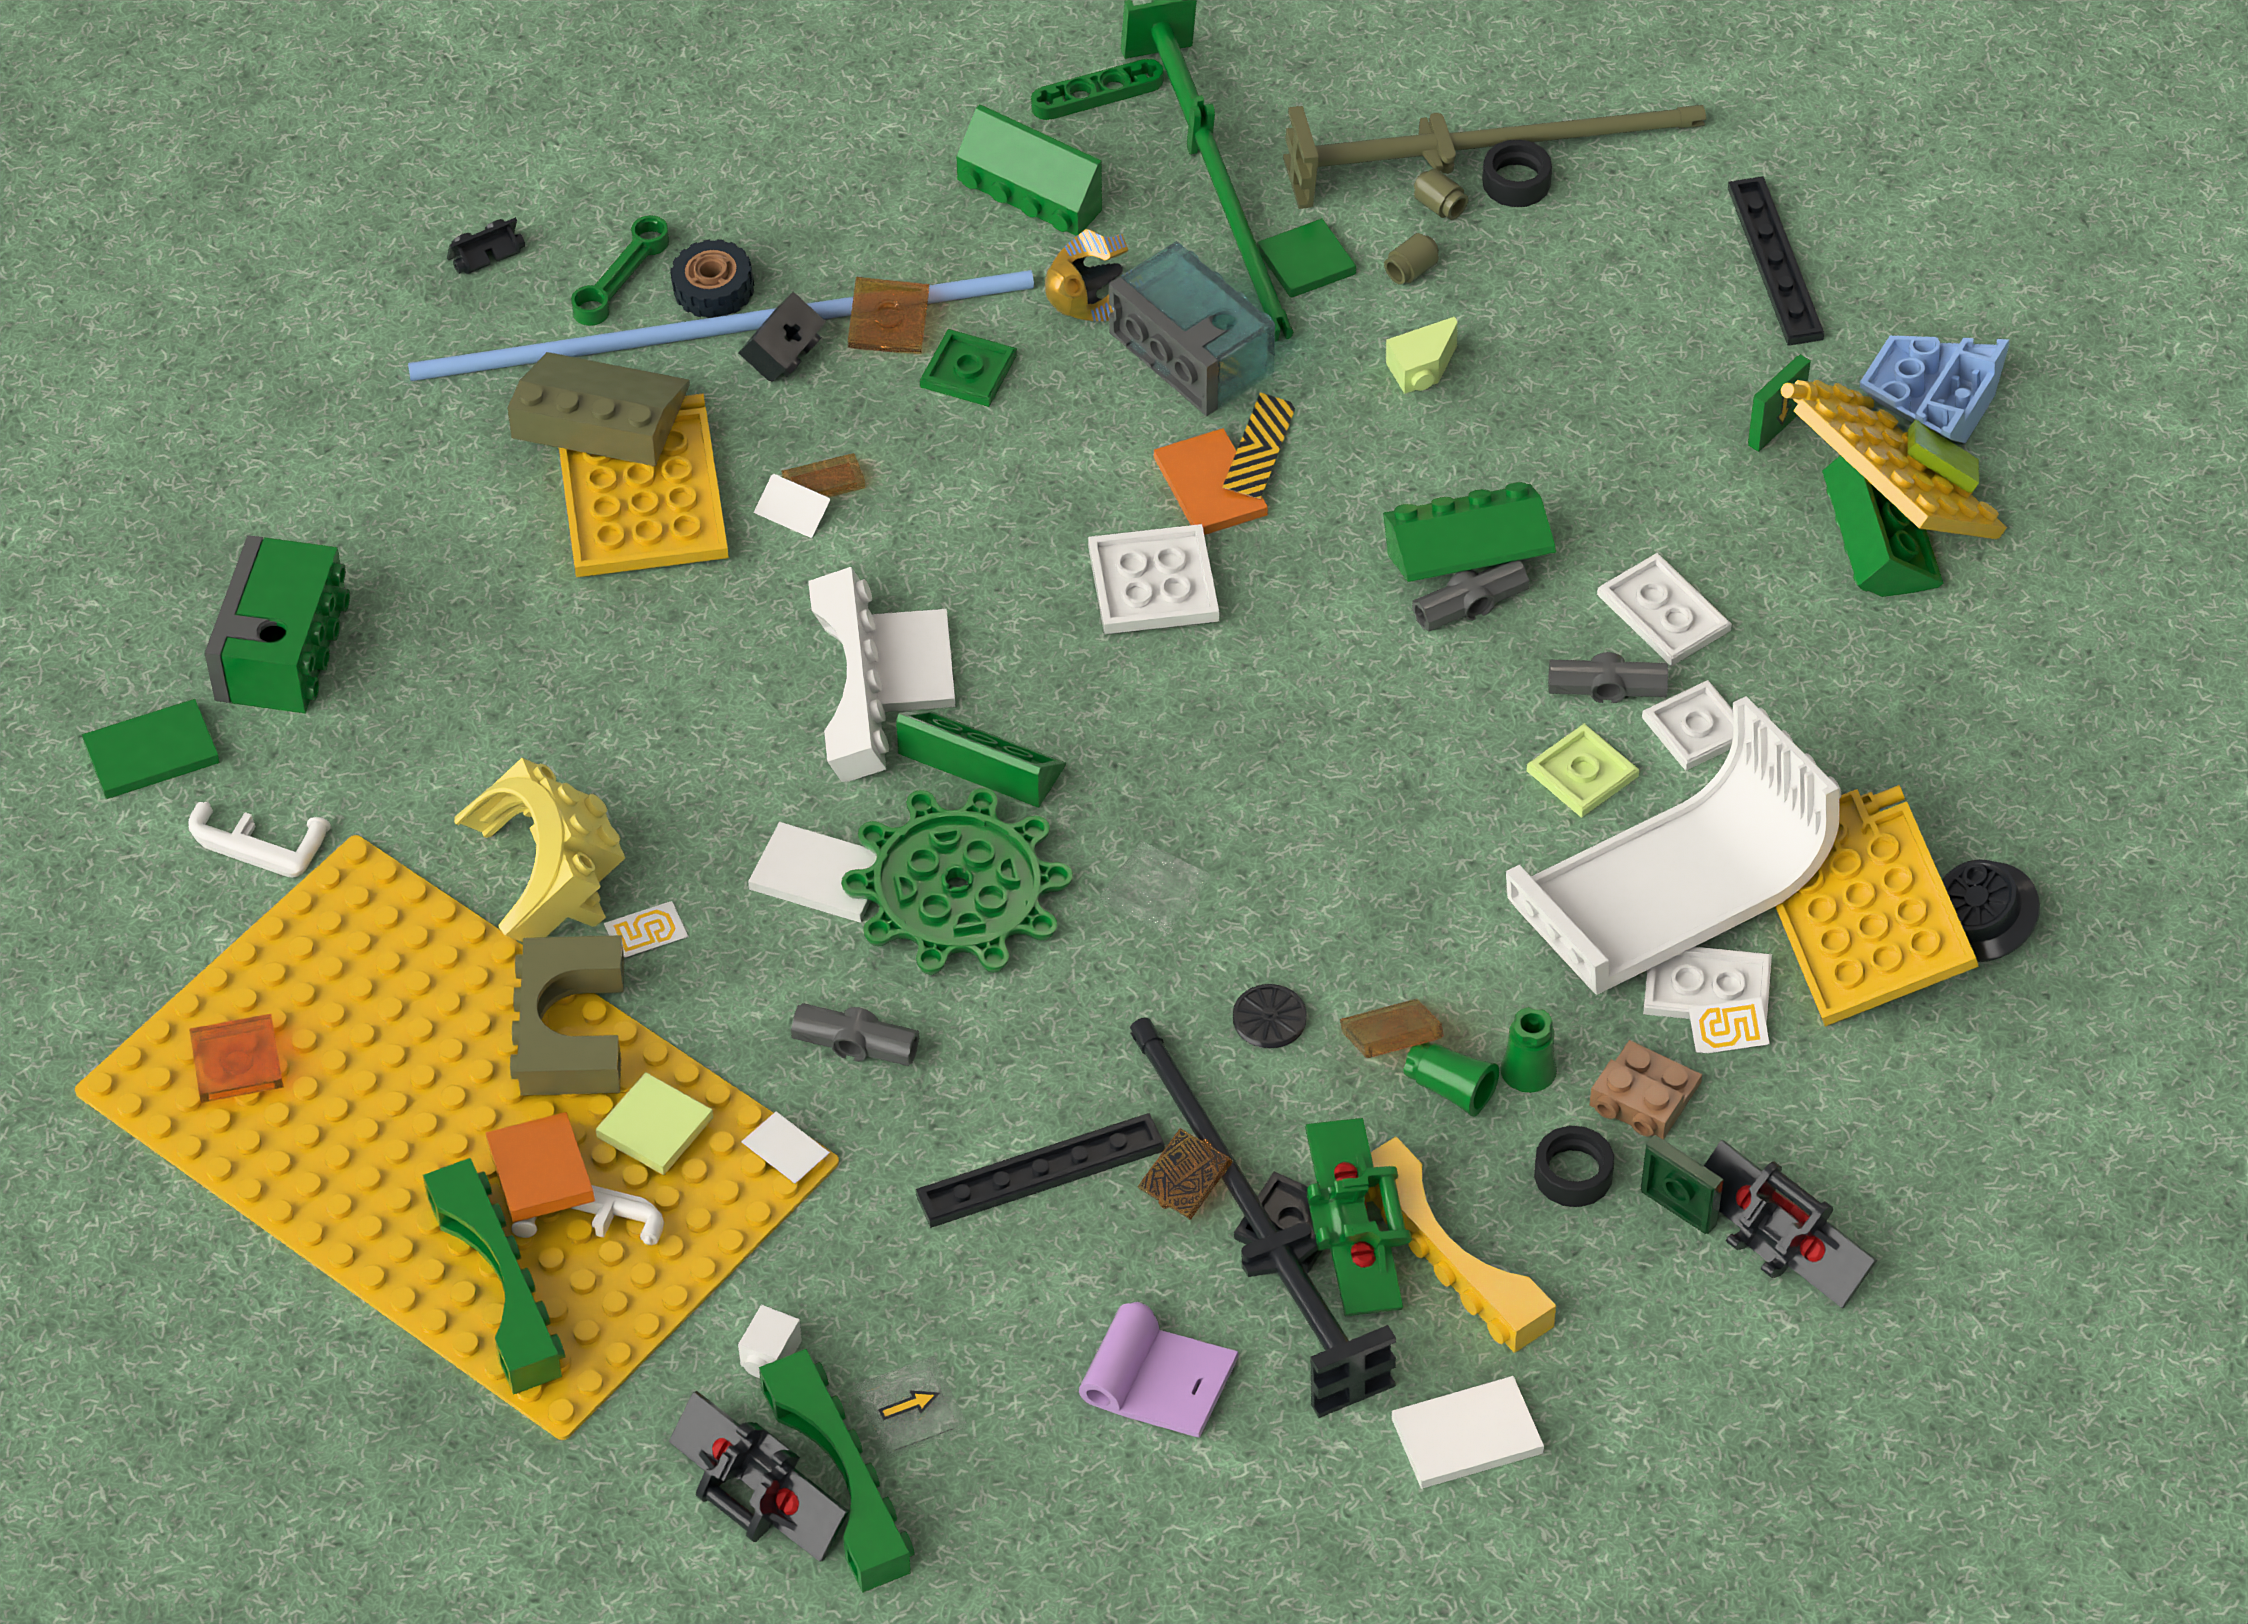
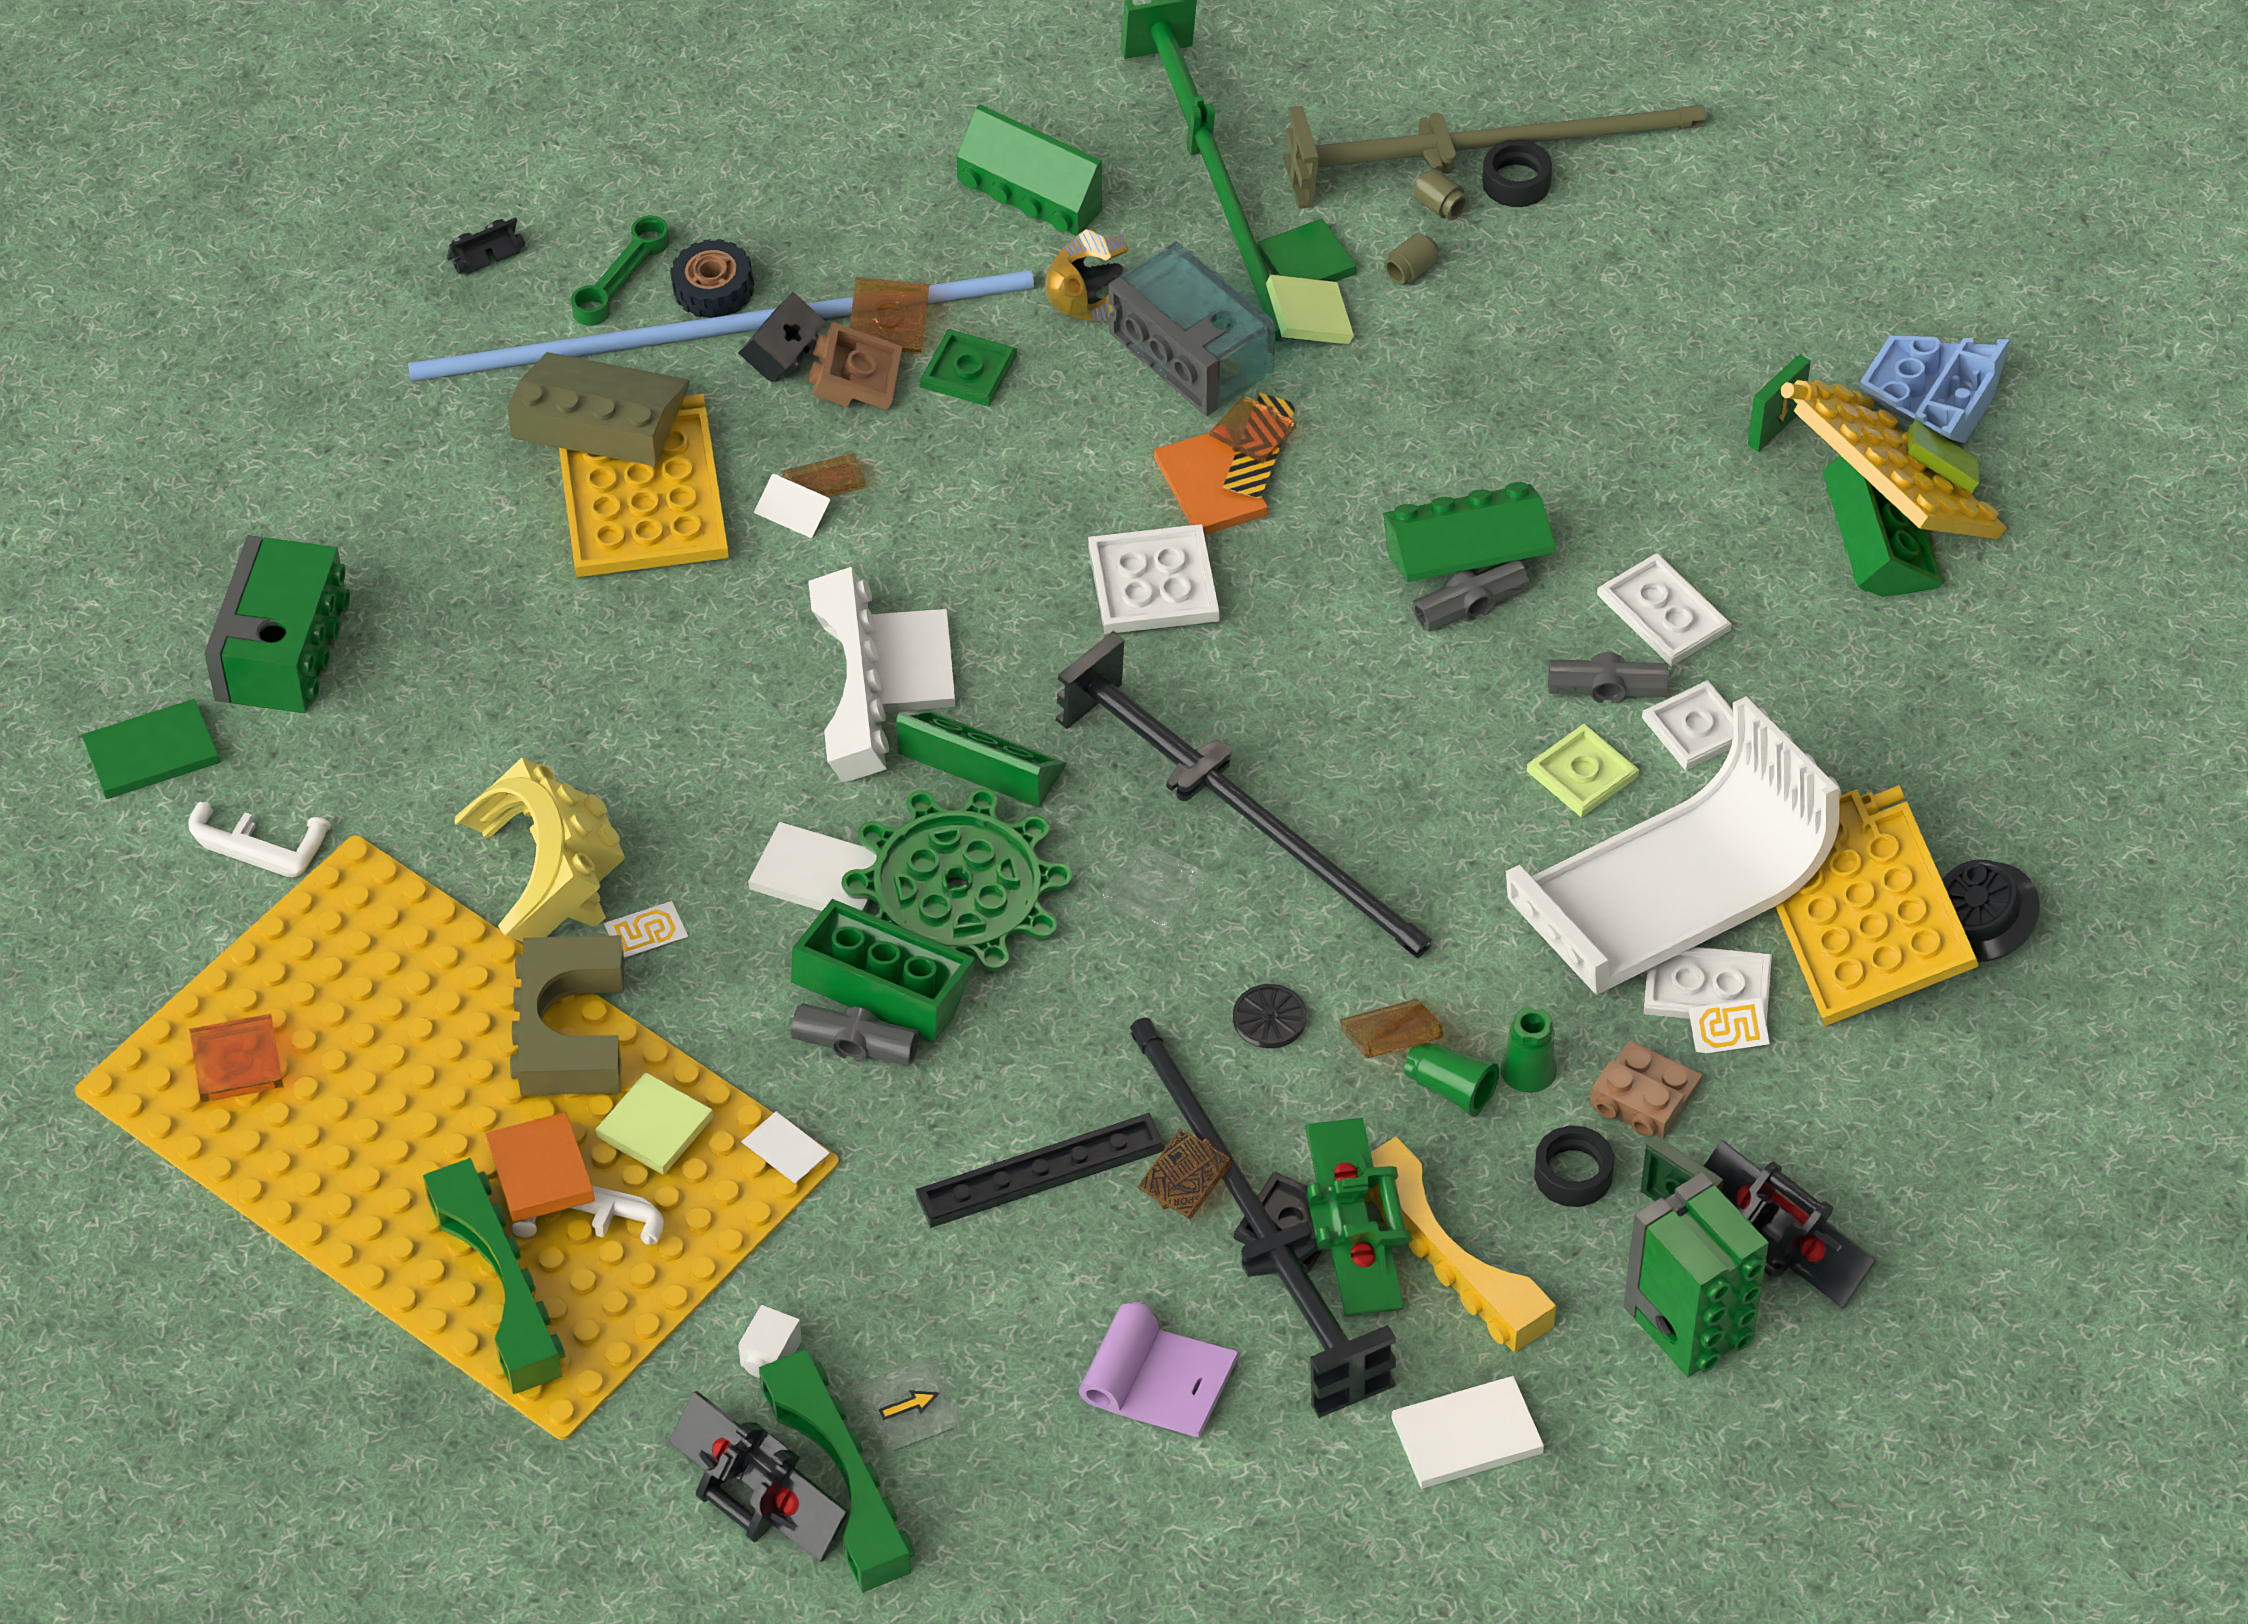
green beam [1031,59,1164,120] -> none
yellowish green slope [1386,317,1458,394] -> none
black tile [1728,176,1824,346] -> none
none -> green slope [791,899,976,1042]
none -> medium nougat plate [808,322,903,410]
none -> black piece [1056,631,1432,958]
none -> clear orange piece [1210,395,1297,464]
none -> yellowish green tile [1266,275,1354,344]
none -> green piece [1623,1172,1769,1377]

